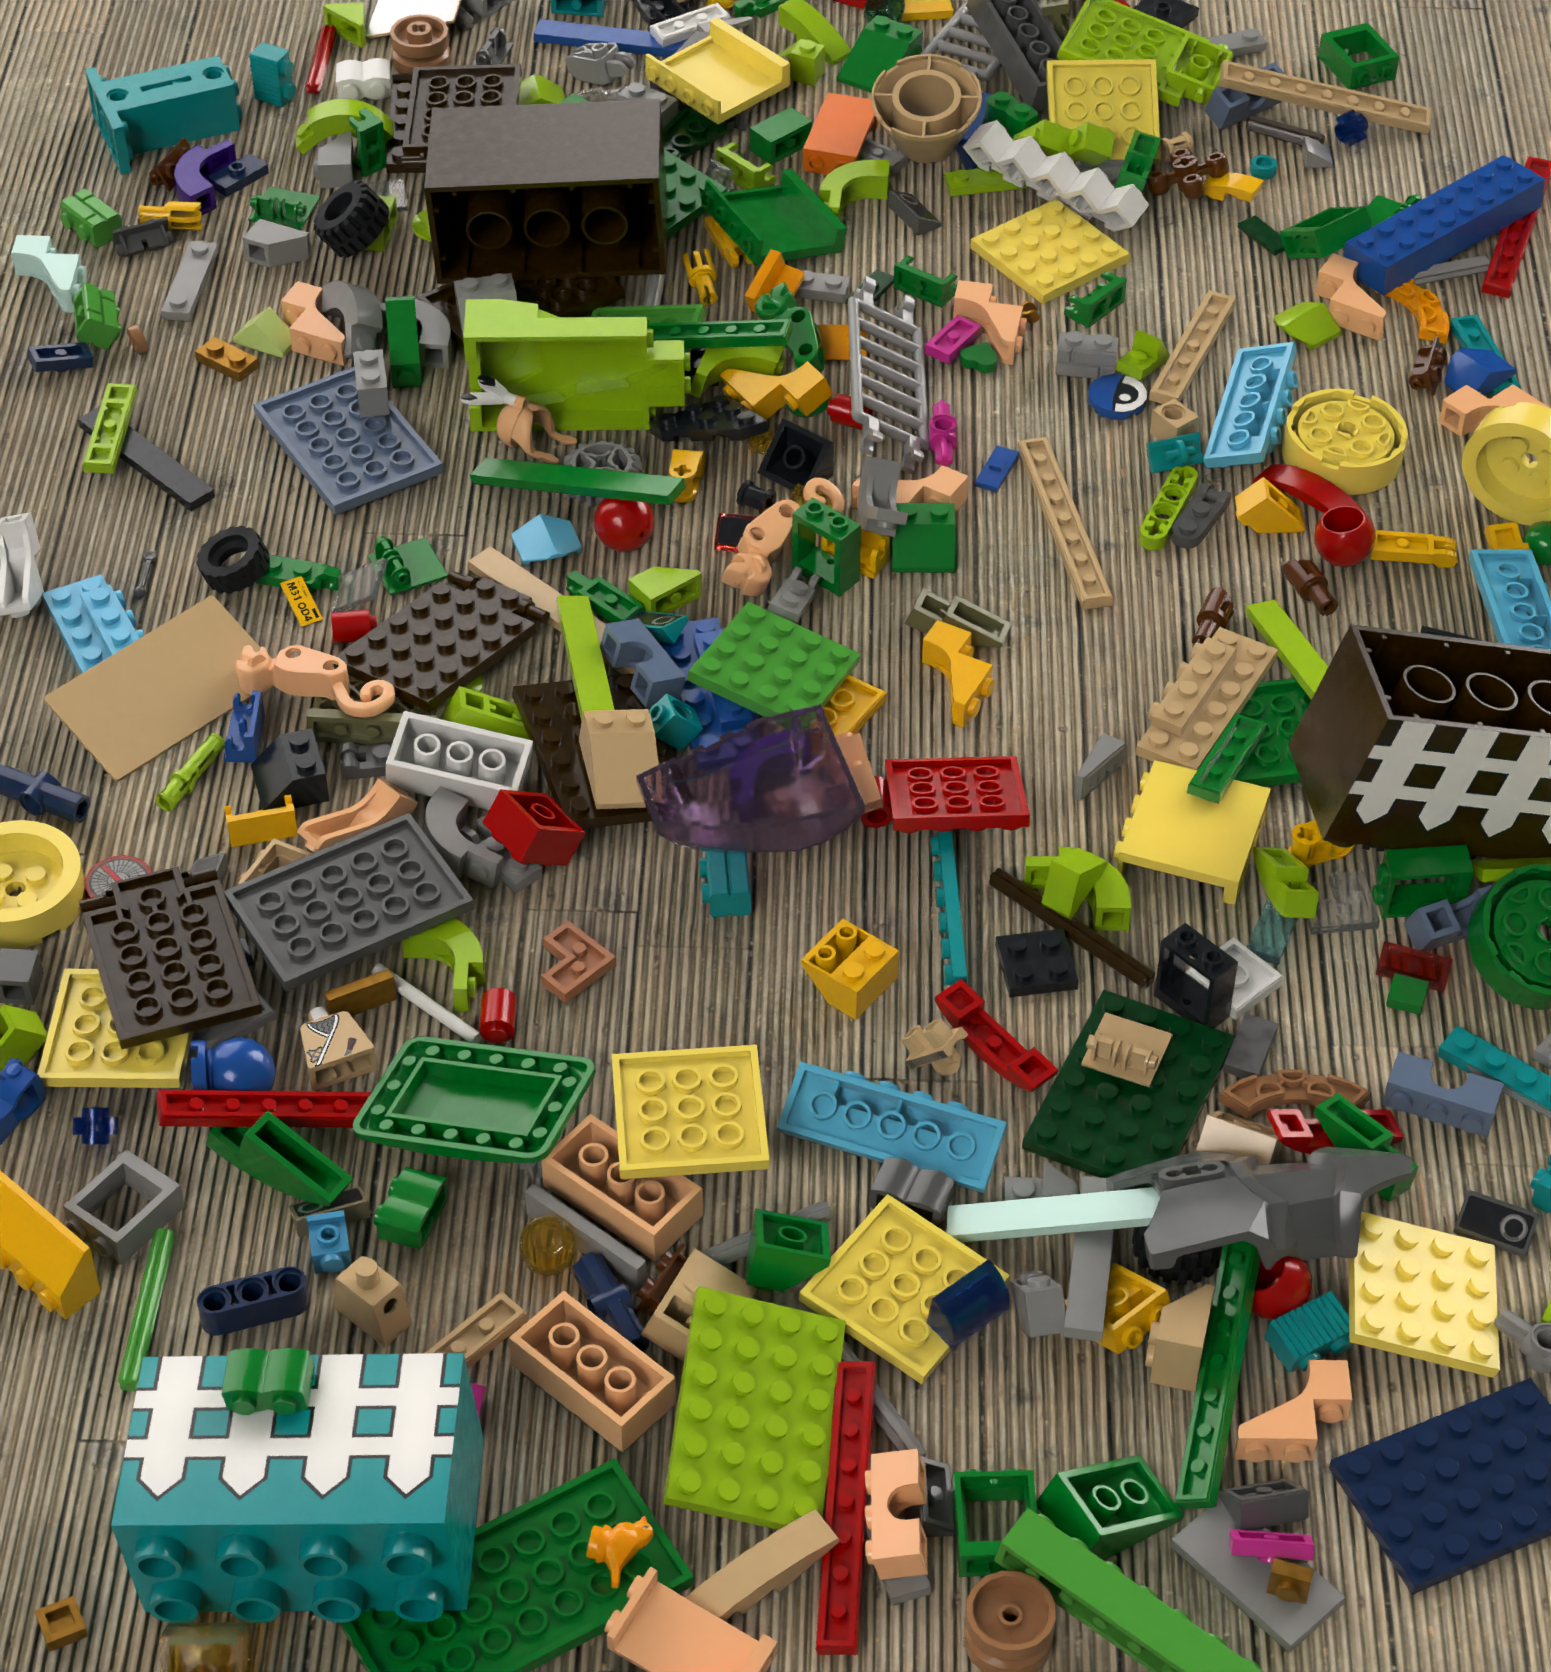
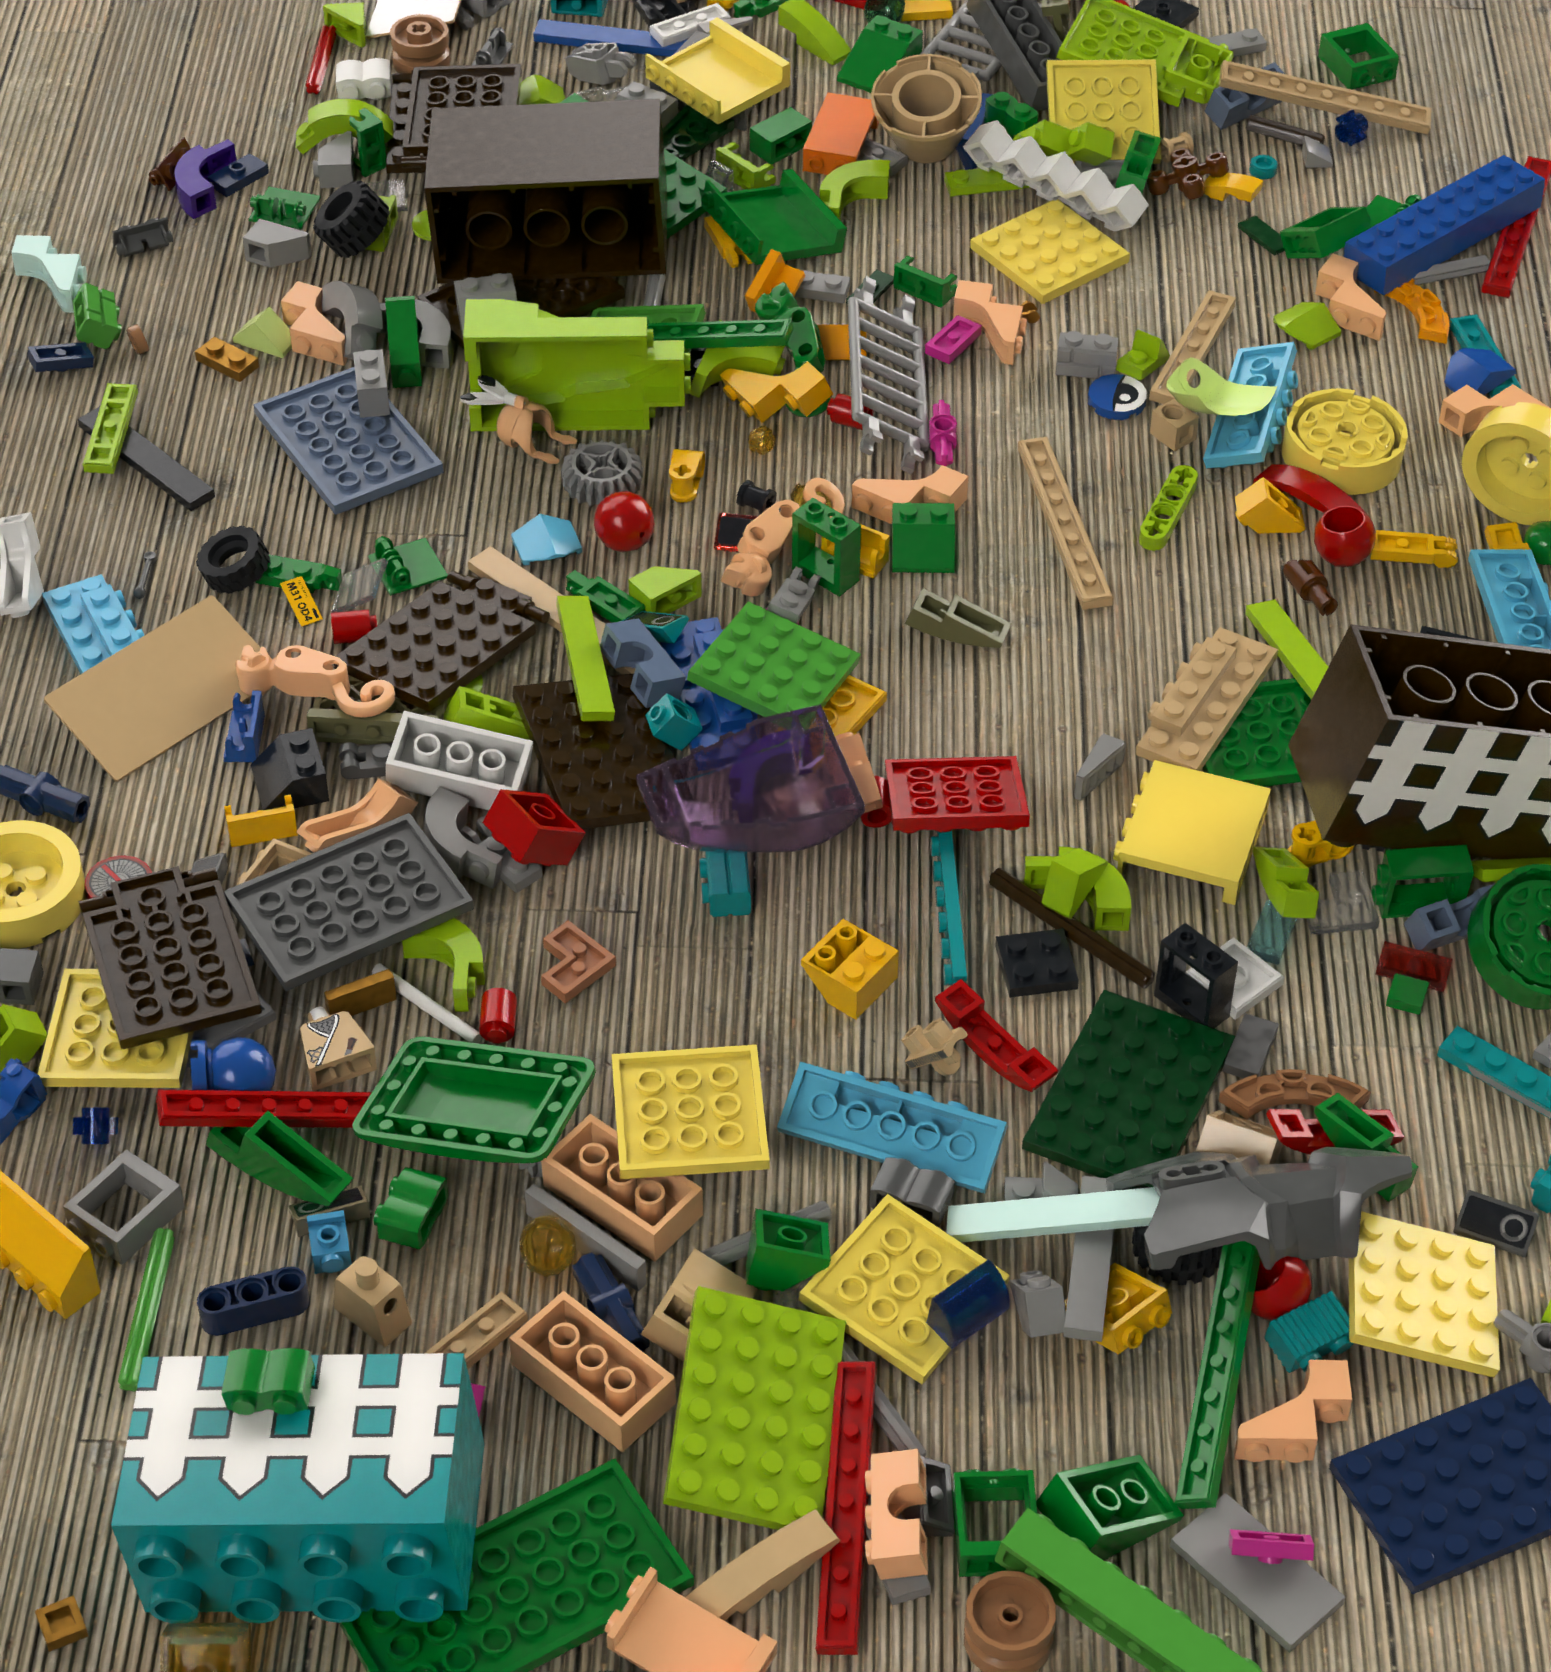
bright green brick [60,188,122,248] -> none
teal brick [85,55,242,175] -> none
yellow arm [138,201,202,231] -> none
lime pin [155,733,225,812] -> none
light grey plate [161,241,219,322] -> none
teal brick [249,42,296,107] -> none
green tile [470,458,687,505] -> none
tan slope [579,709,663,809] -> none
light orange animal [586,1516,654,1589] -> none
reddish brown hinge [635,1243,689,1317] -> none
black plate [648,395,769,442] -> none
yellow arm [682,249,718,306] -> none
black slope [757,418,834,495] -> none
lime slope [777,39,825,86] -> none
light grey arch [858,456,908,537] -> none
dark grey slope [888,190,942,235] -> none
yellow arch [922,620,995,728] -> none
green tile [960,342,997,373] -> none
blue piece [975,445,1019,492] -> none
green hinge [1064,272,1127,328] -> none
tan hinge [1081,1012,1173,1087] -> none
tan slope [1145,1284,1215,1392] -> none
teal hips [1146,432,1204,473] -> none
dark grey plate [1171,483,1231,549] -> none
green tile [1187,713,1266,804] -> none
reddish brown arm [1192,587,1236,644] -> none
dark grey slope [1219,1478,1309,1530] -> none
pearl gold plate [1266,1558,1314,1604] -> none
sand blue arch [1382,1051,1504,1137] -> none
reddish brown hinge [1409,336,1447,396] -> none
none -> yellowish green piece [1166,358,1277,416]

